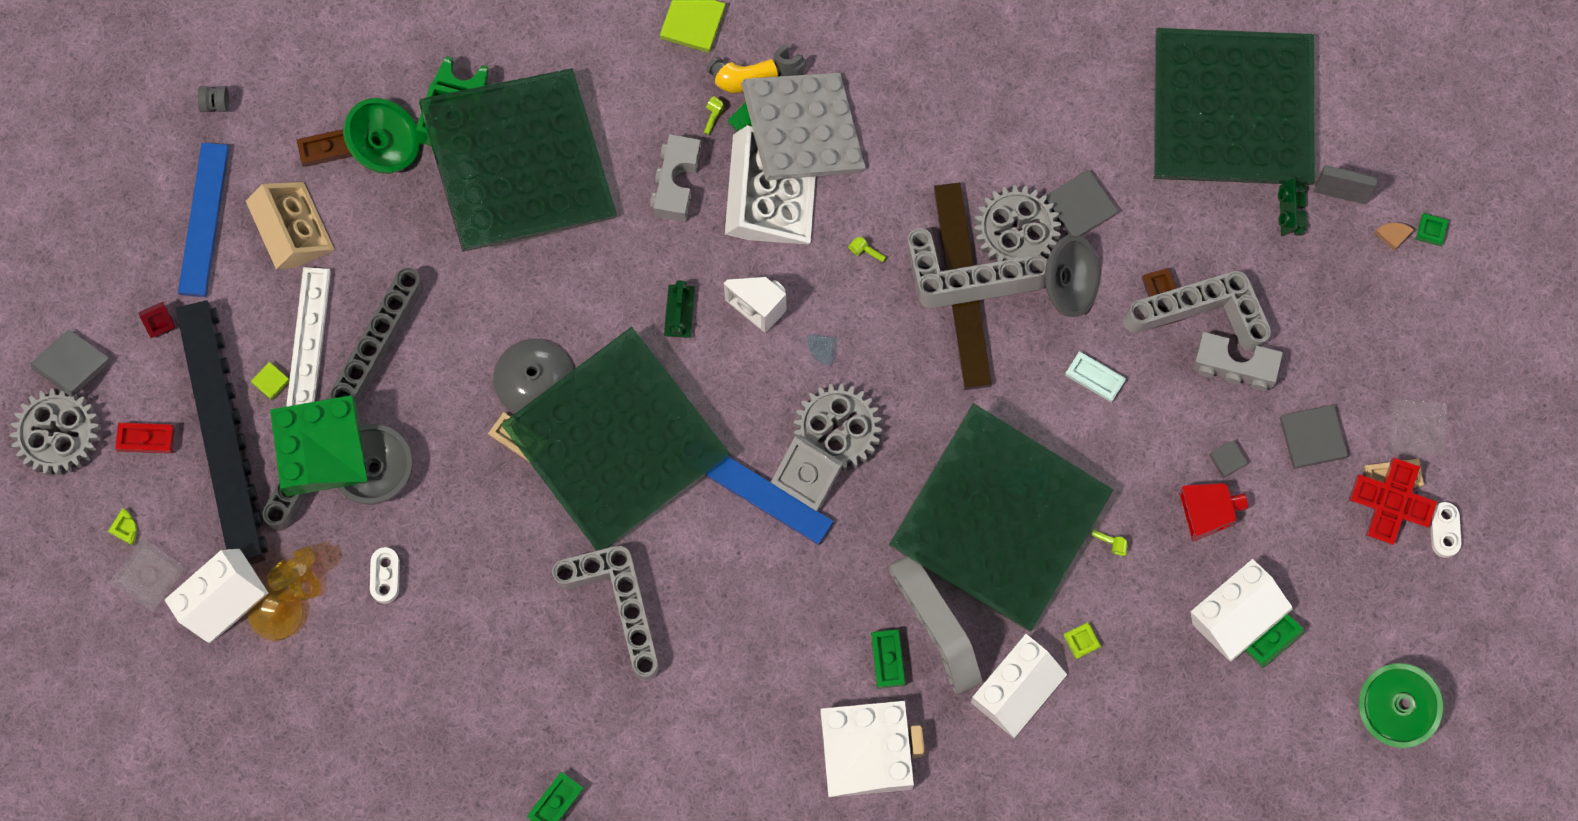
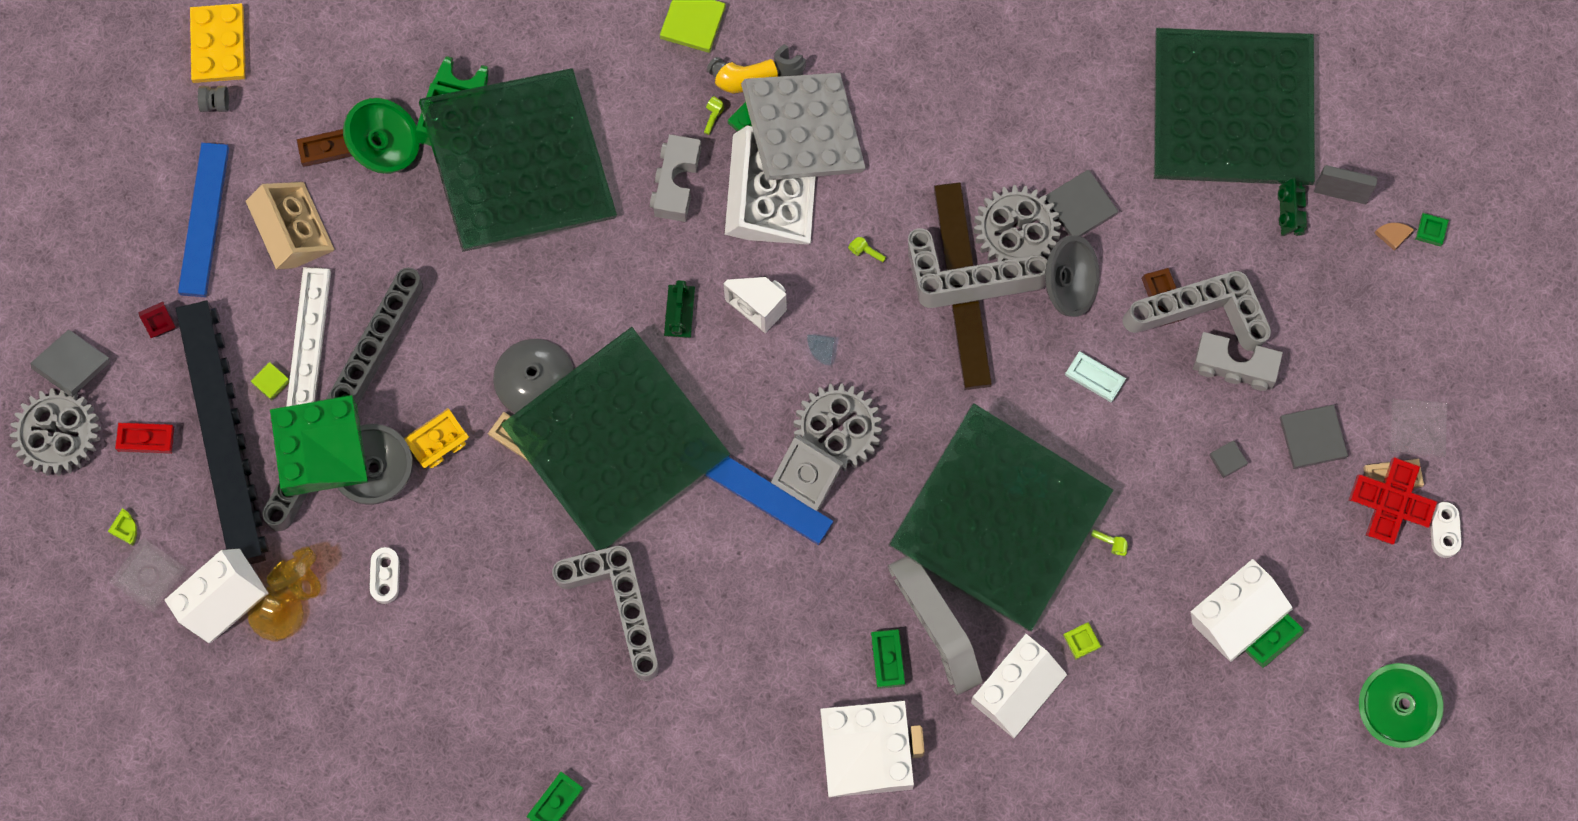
red torso [1179,483,1248,542] -> none
none -> yellow plate [190,3,245,83]
none -> yellow bracket [404,408,469,468]

